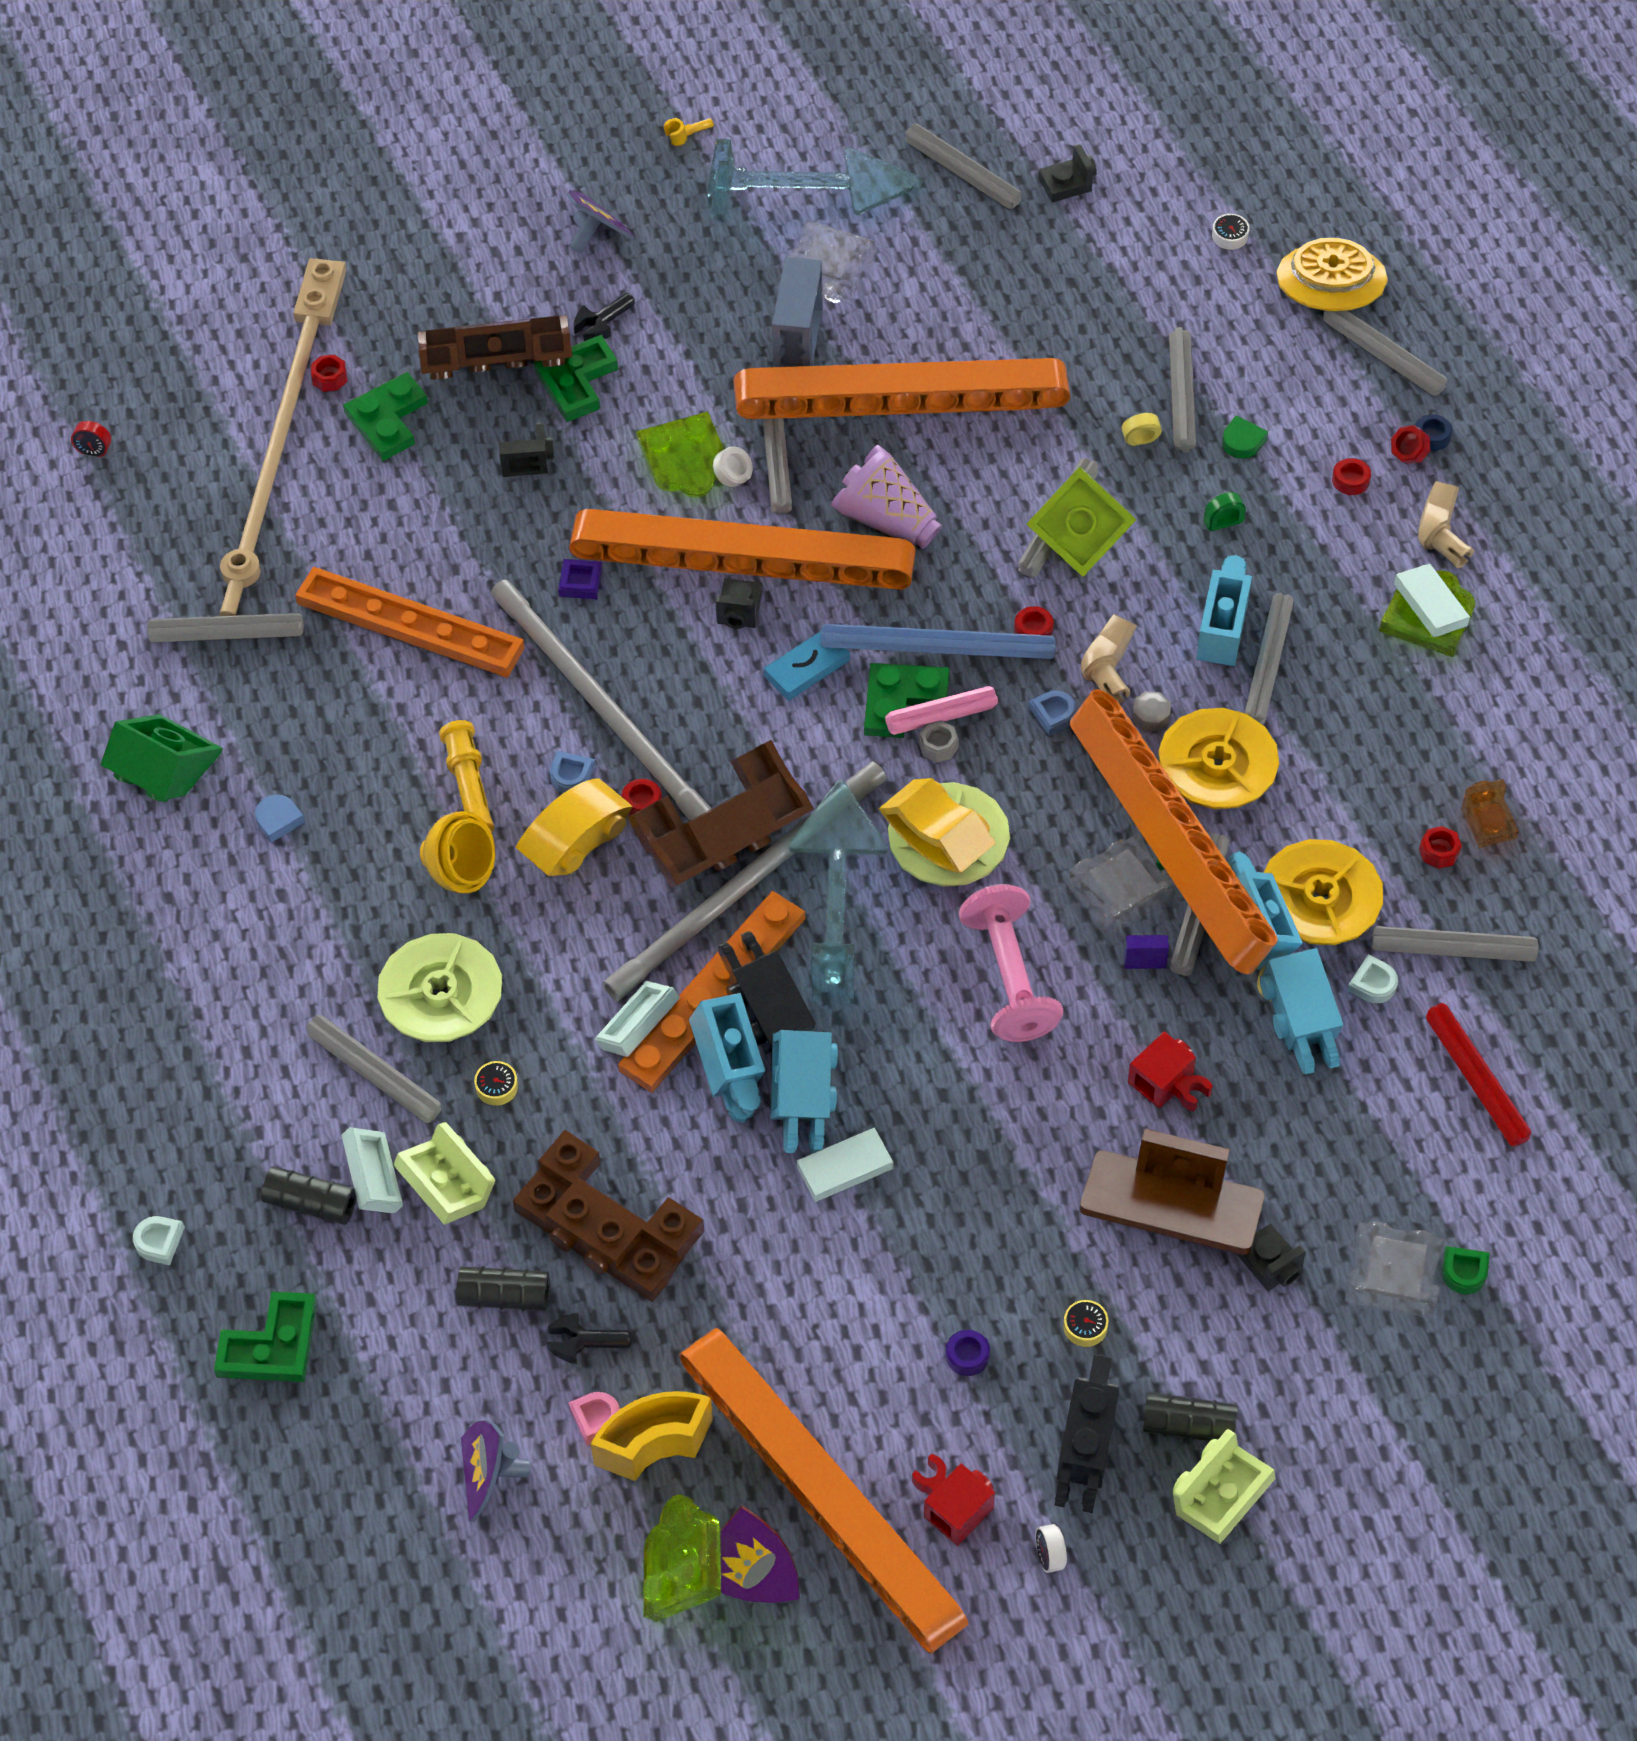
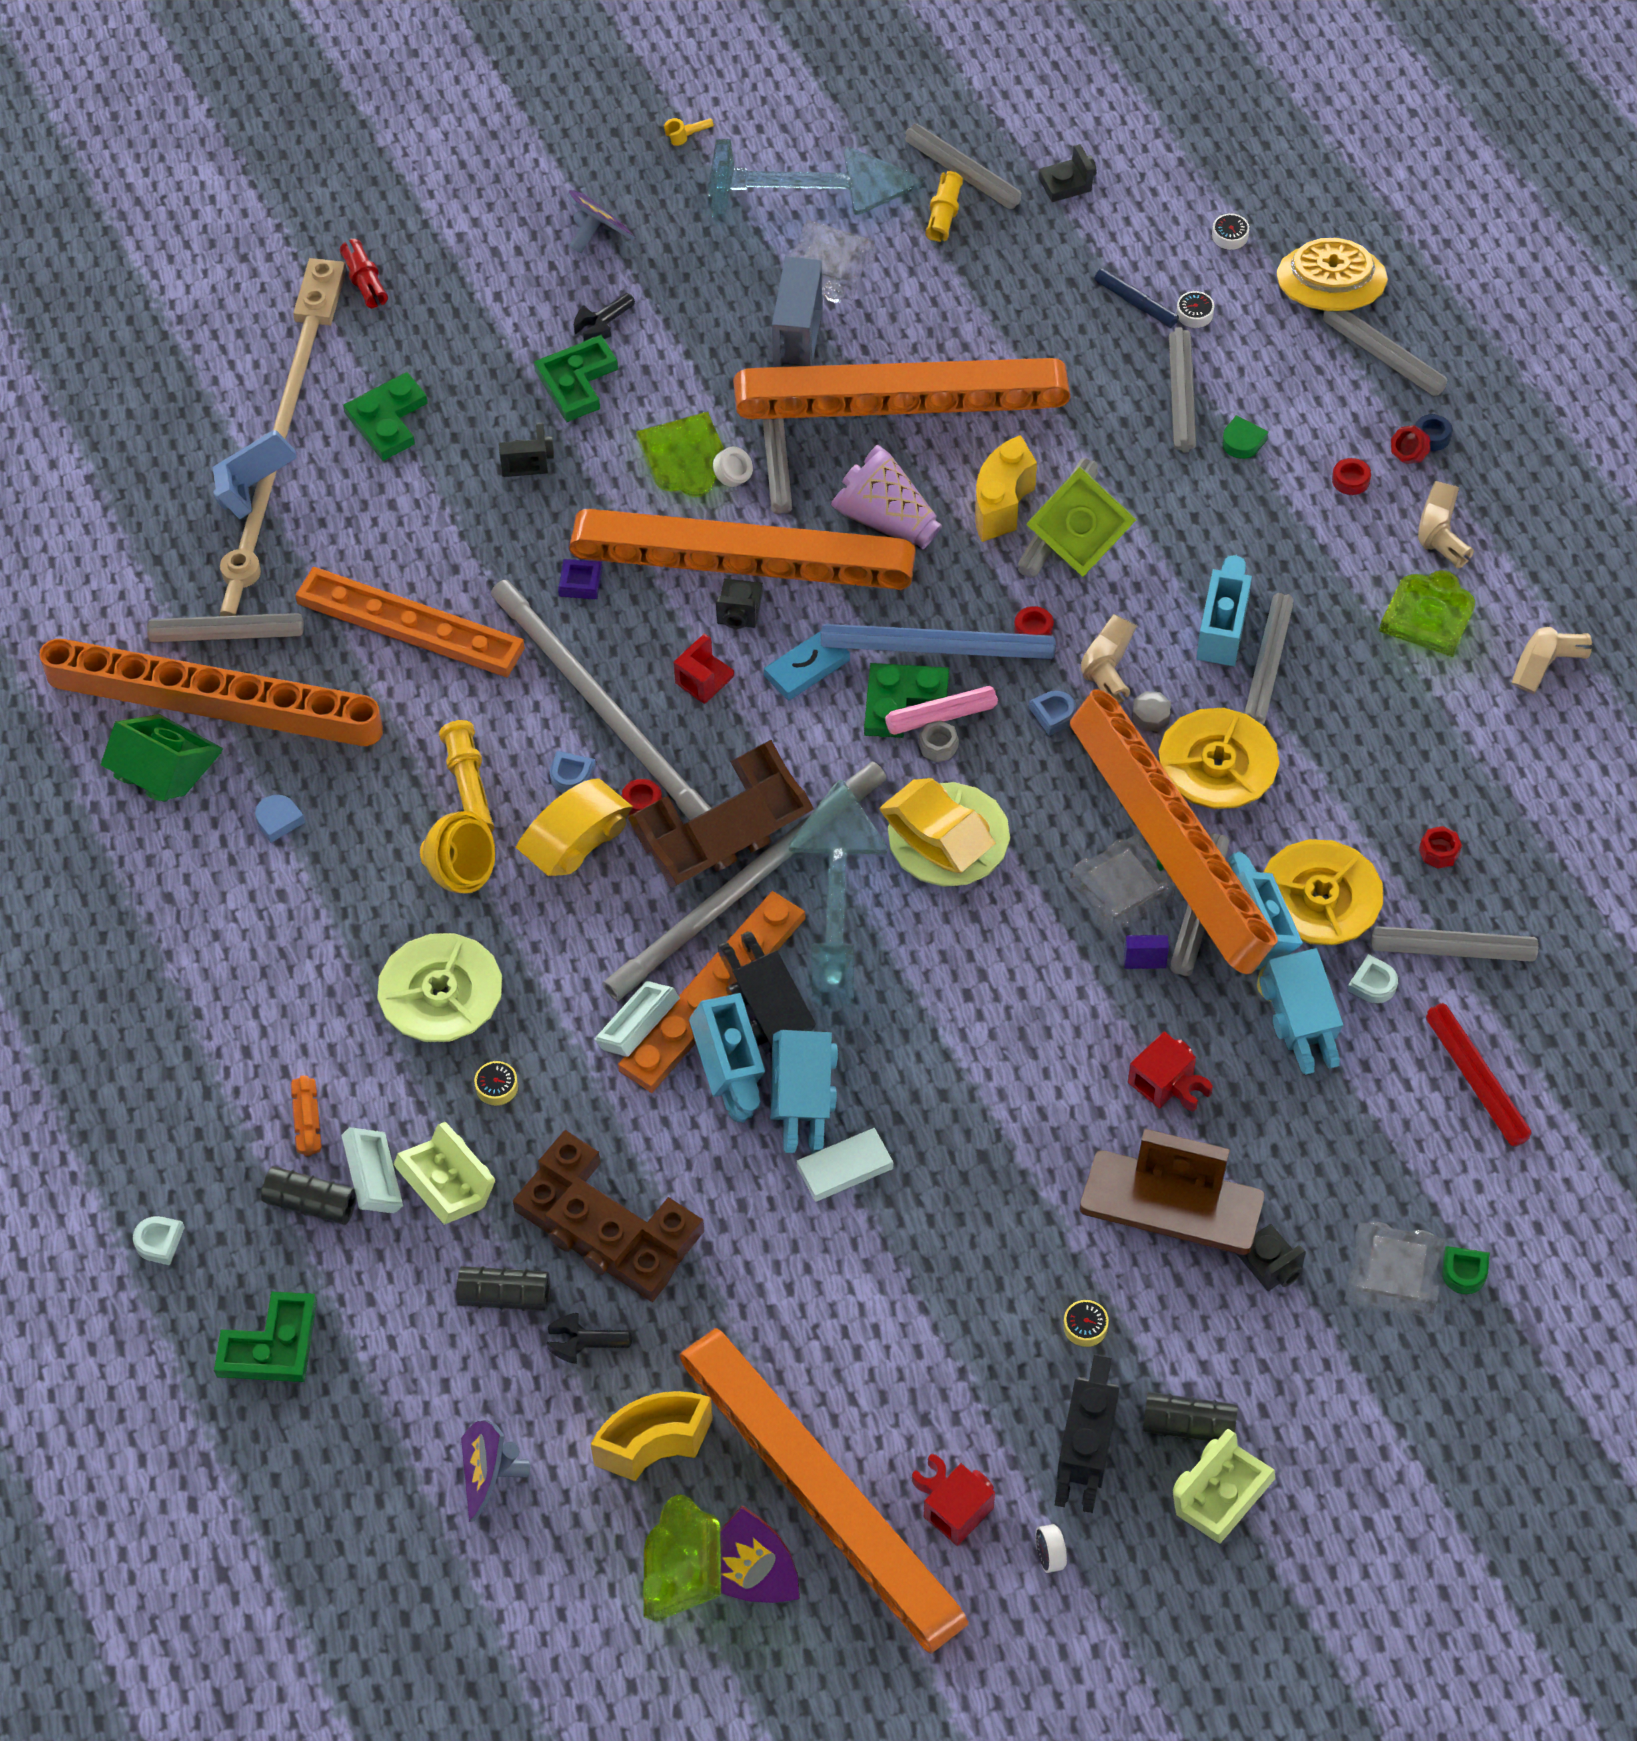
tile [71,421,112,457] -> none
light grey axle [306,1015,442,1123] -> none
red tile [311,355,347,392] -> none
reddish brown bracket [418,314,572,380] -> none
bright pink tile [568,1392,620,1446] -> none
dark purple tile [945,1330,990,1376] -> none
bright pink hose [959,884,1063,1042] -> none
light yellow tile [1122,413,1162,446] -> none
green tile [1204,492,1246,532] -> none
light aqua tile [1394,563,1470,638] -> none
clear orange bracket [1461,779,1519,848] -> none
none -> orange beam [39,639,383,746]
none -> medium blue bracket [212,430,297,519]
none -> orange axle [291,1075,322,1157]
none -> red pin [339,239,388,309]
none -> red panel [673,633,735,704]
none -> yellow pin [925,171,963,242]
none -> yellow brick [975,435,1037,542]
none -> dark blue piece [1094,268,1179,328]
none -> tile [1176,291,1214,328]
none -> tan arm [1511,627,1592,694]

